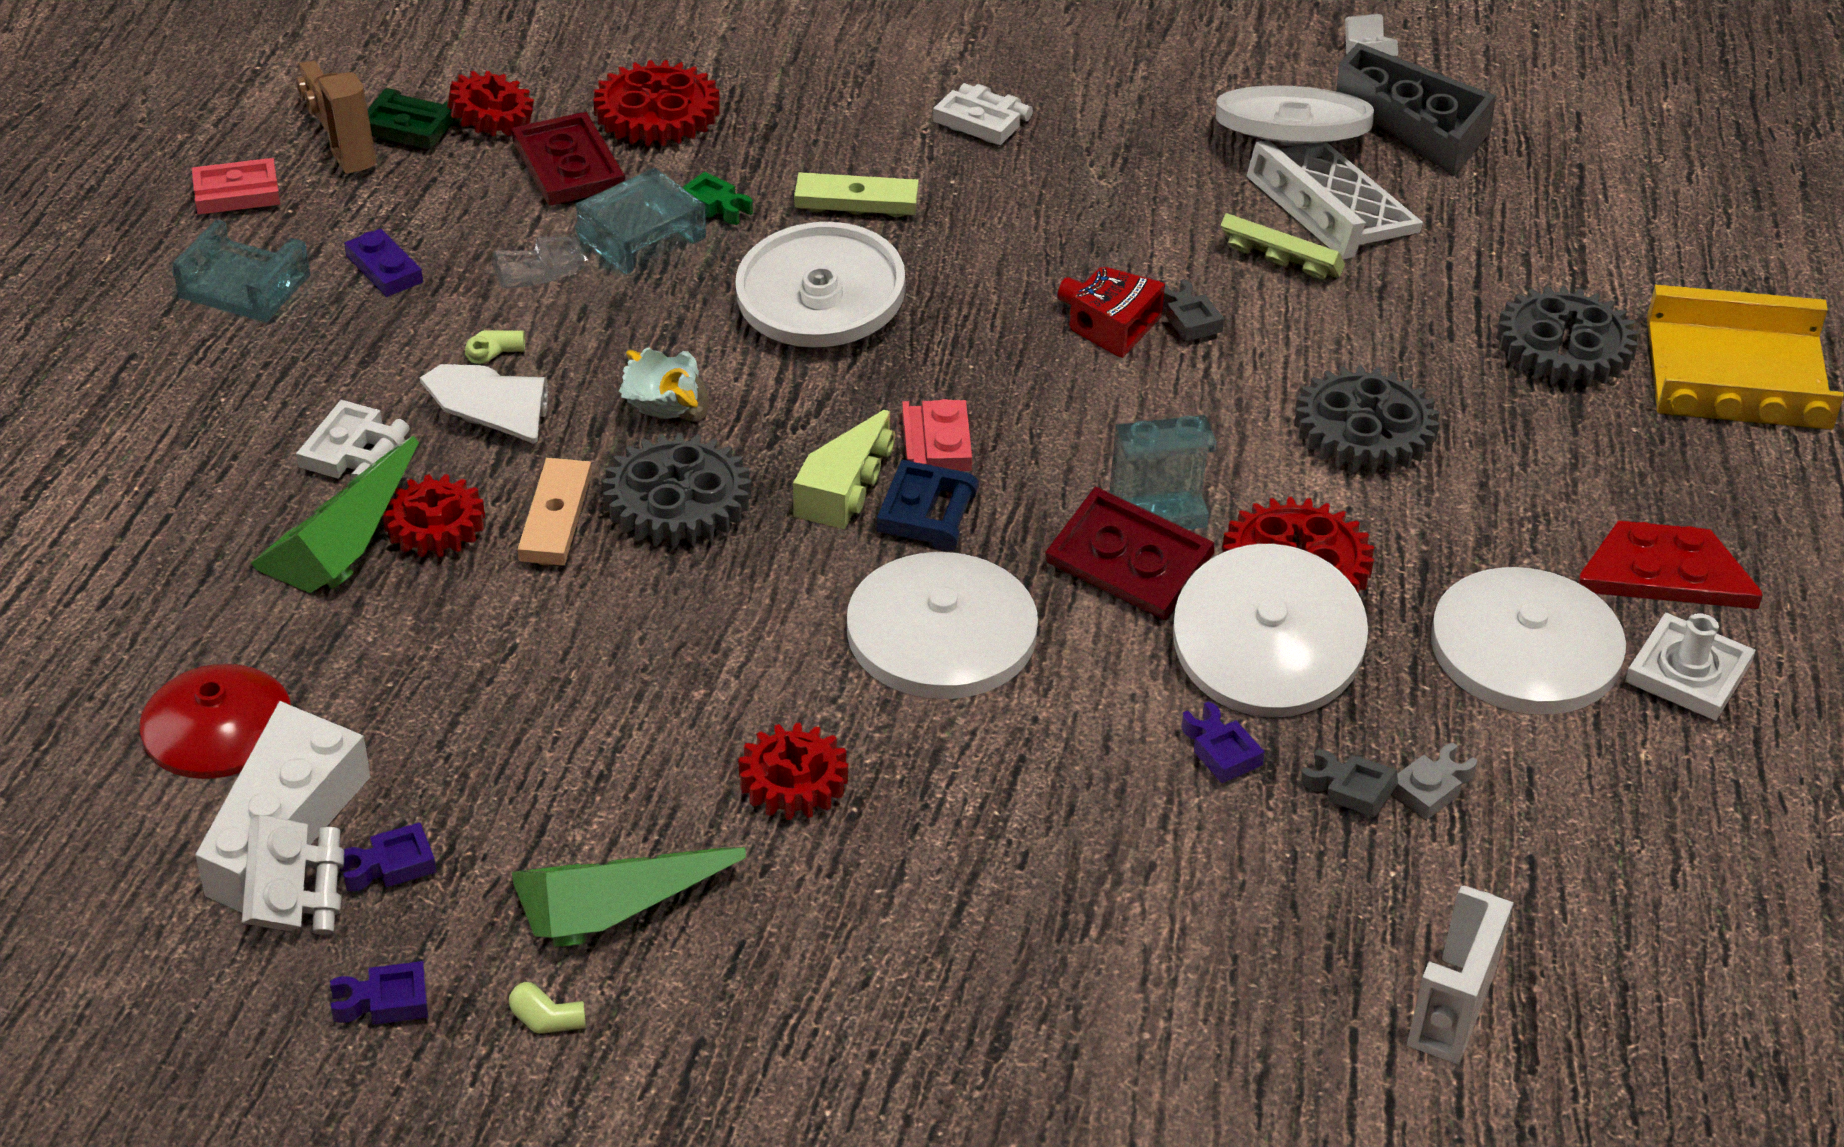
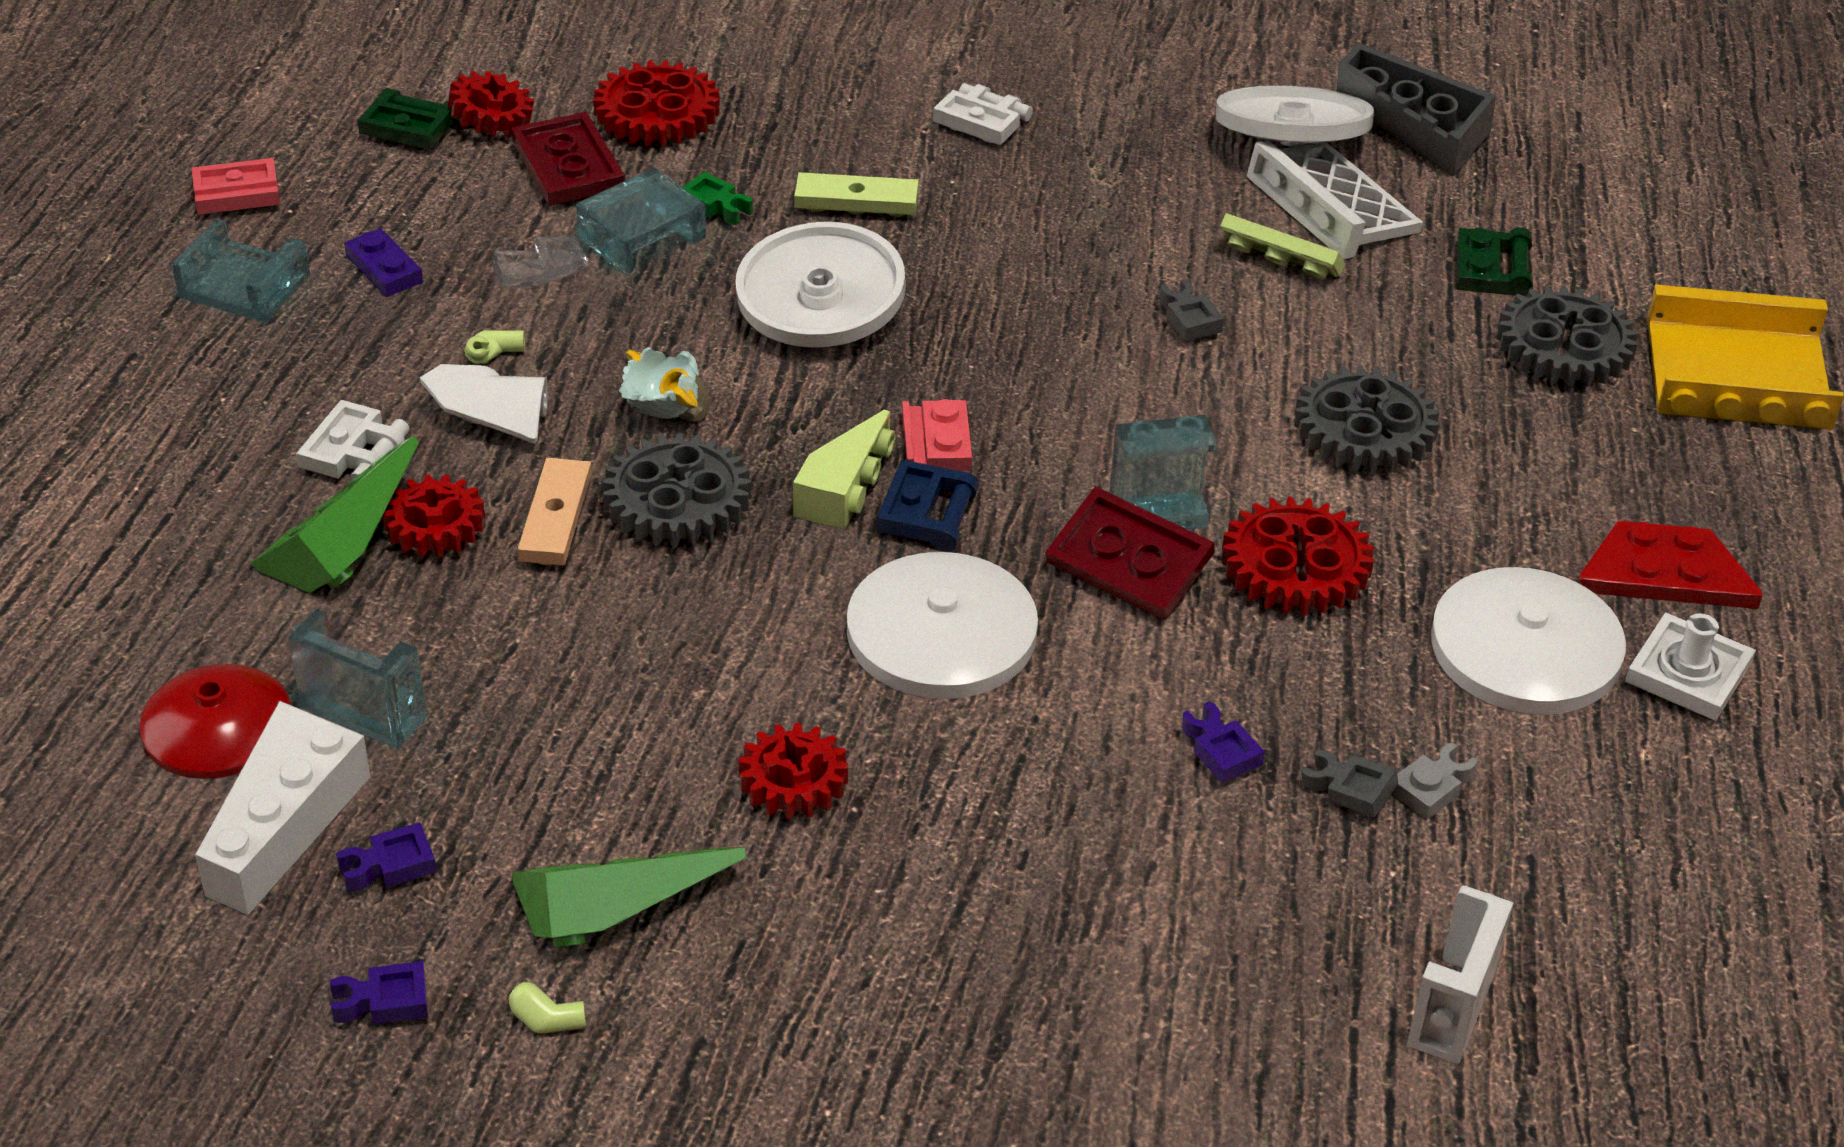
white plate [242,815,345,935] -> none
medium nougat plate [296,60,376,174] -> none
red torso [1057,267,1165,358] -> none
white dish [1173,544,1368,717] -> none
white bracket [1345,14,1398,56] -> none
none -> clear light blue panel [288,609,427,750]
none -> dark green plate [1456,227,1533,296]

